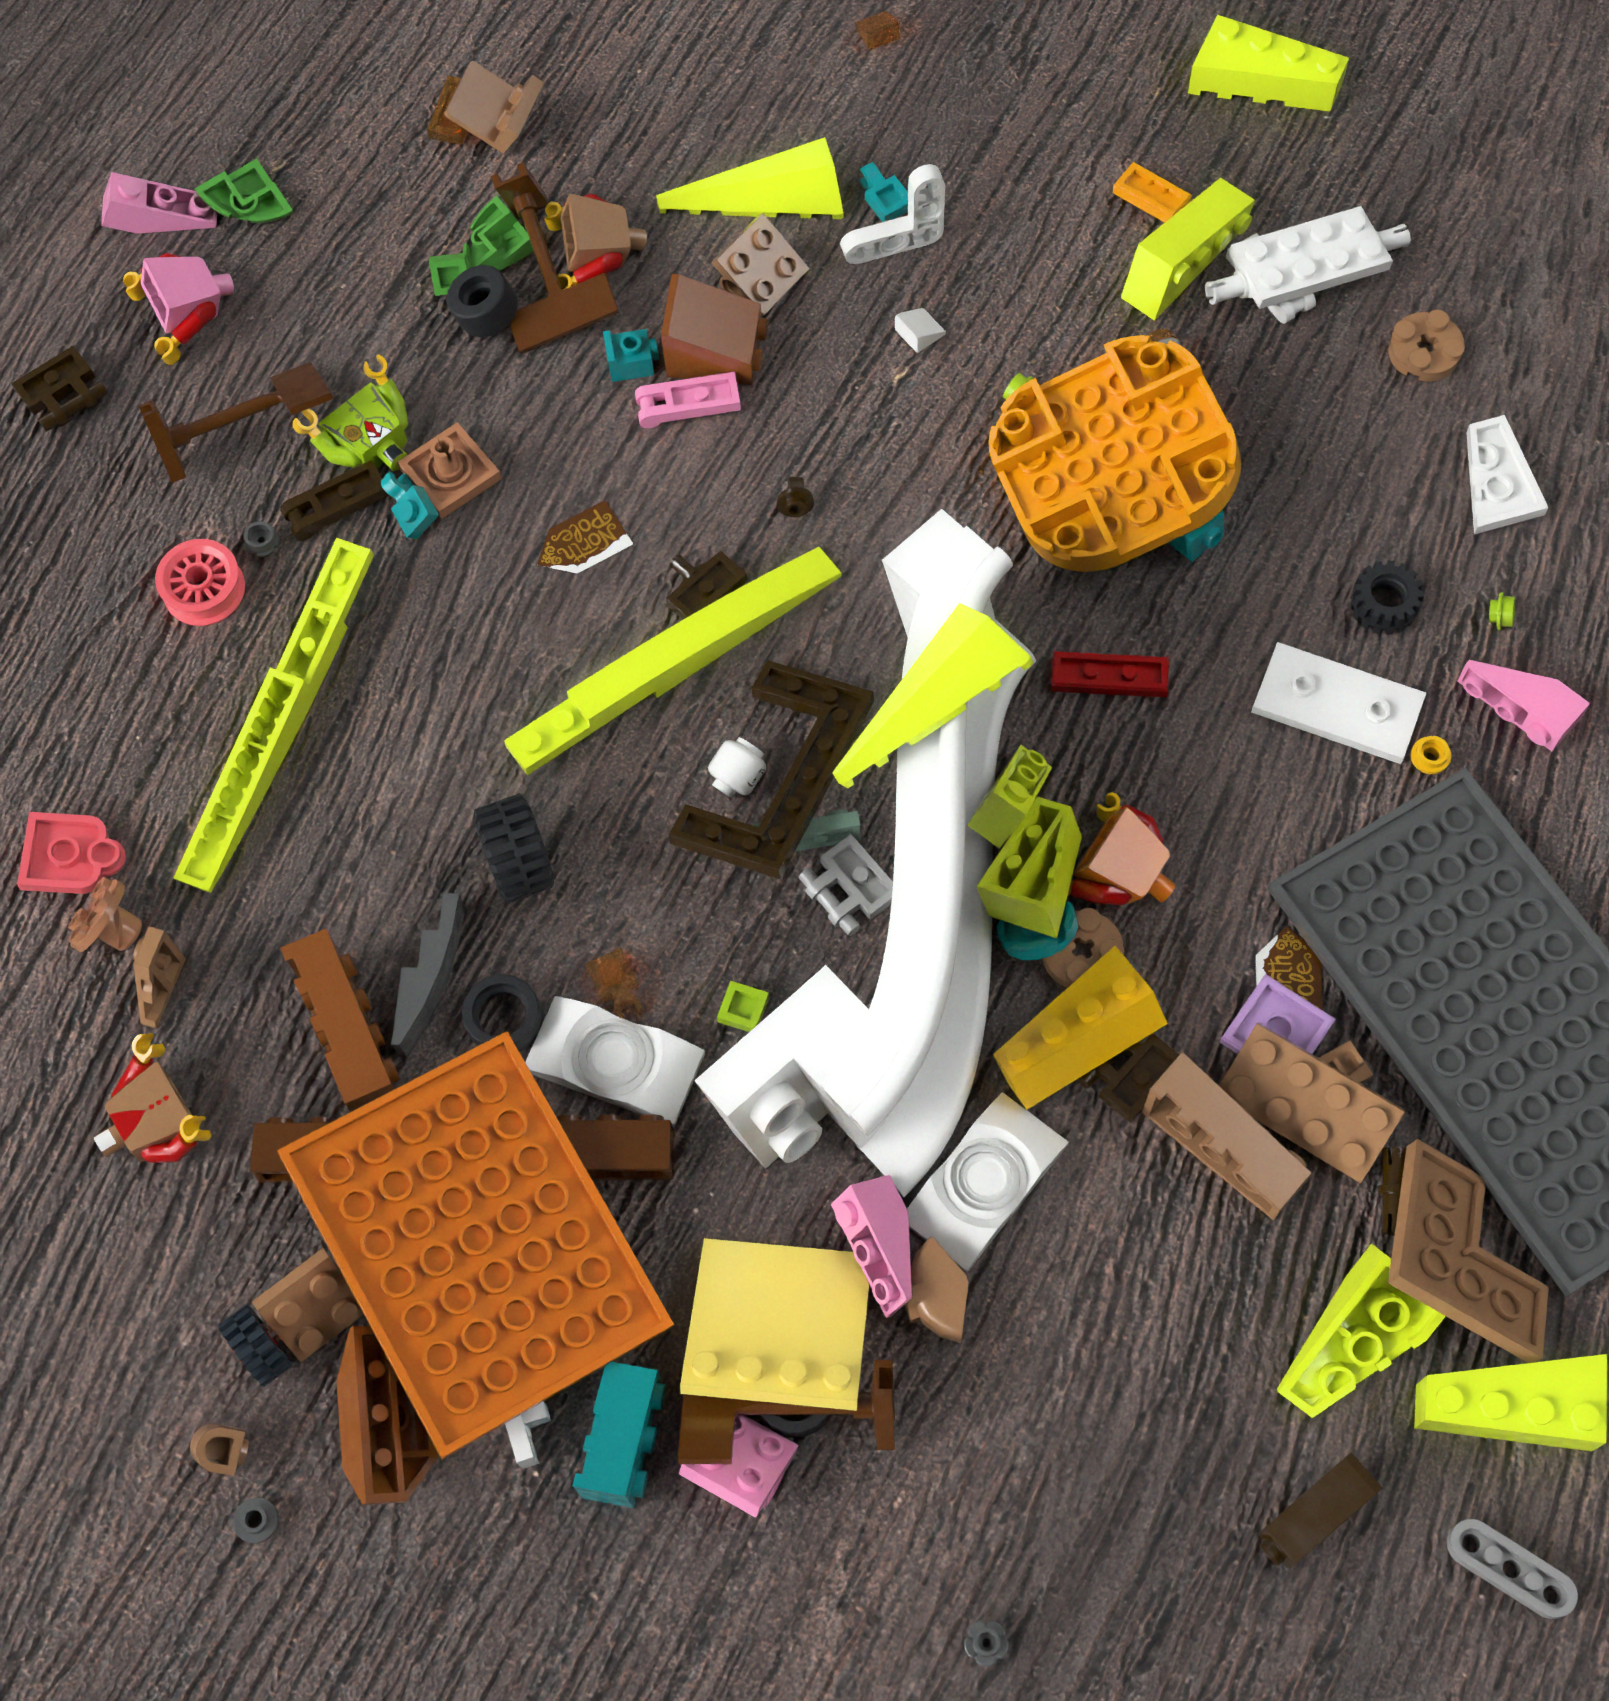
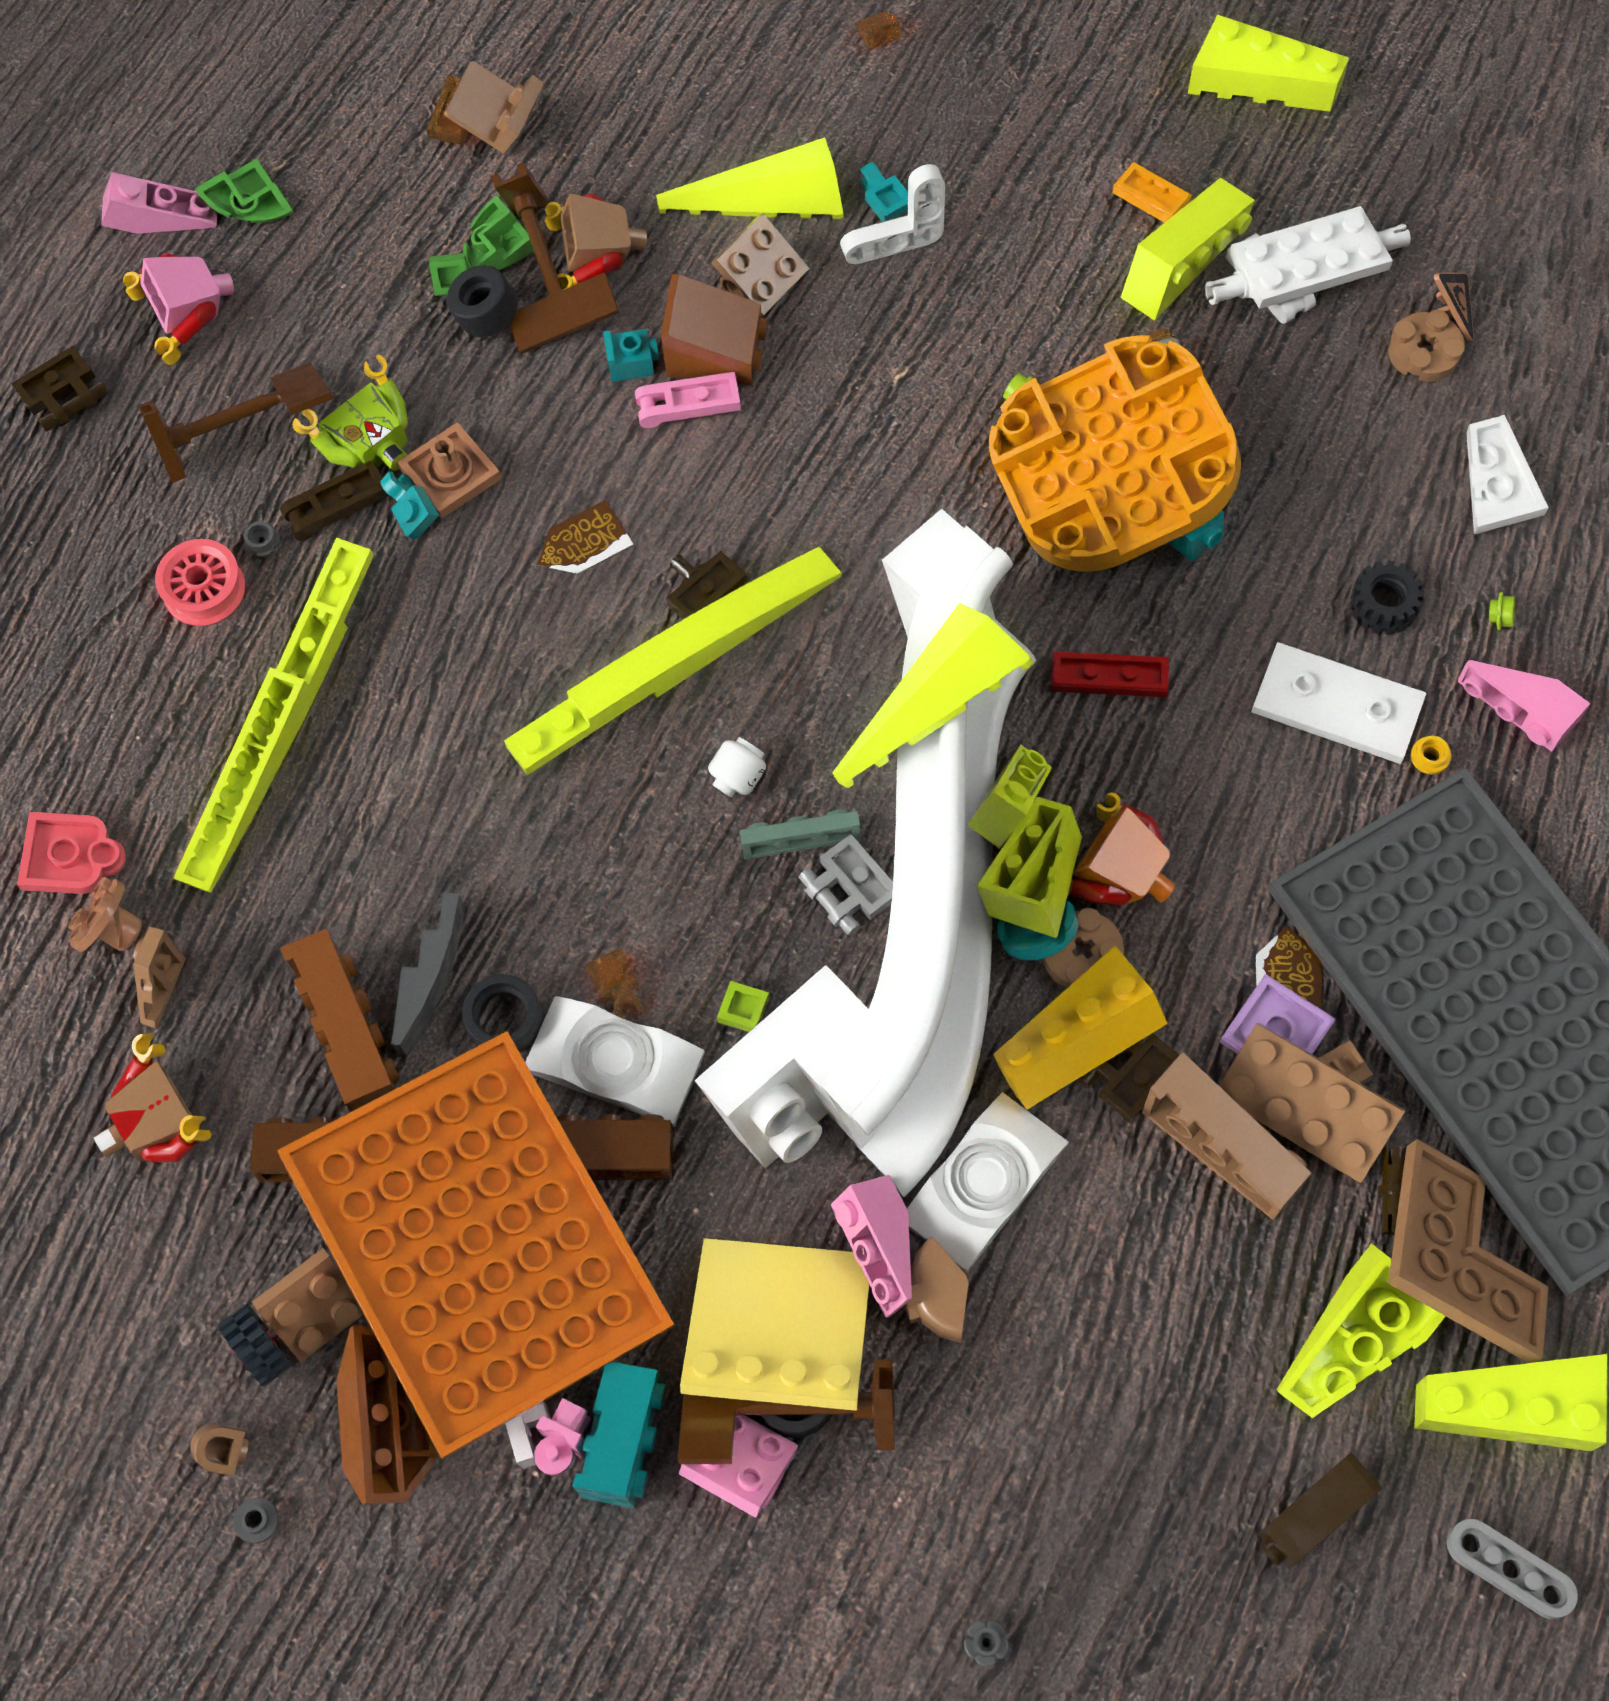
black tyre [473,793,554,904] -> none
dark brown plate [669,660,874,879] -> none
dark brown plate [777,476,814,517] -> none
white slope [895,308,946,353] -> none
none -> bright pink hips [534,1398,592,1476]
none -> piece [1434,273,1474,342]

